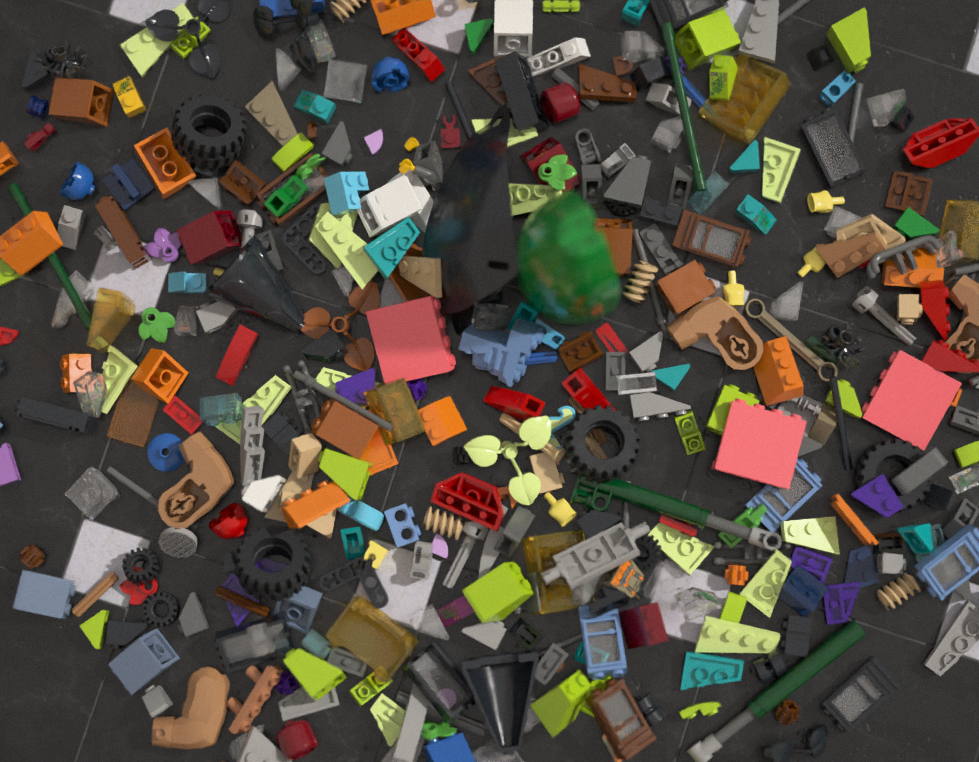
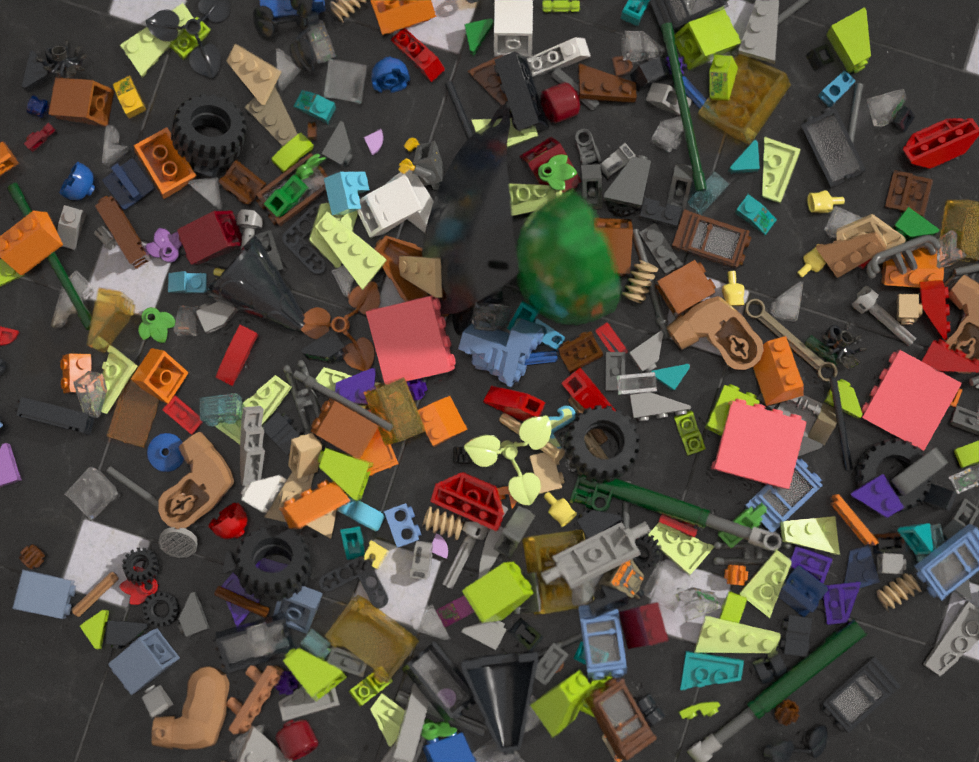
teal wing [363,217,420,280] -> none
dark red plate [440,115,461,149] -> none
none -> clear slope [102,125,129,166]
none -> tan wing [227,44,282,105]

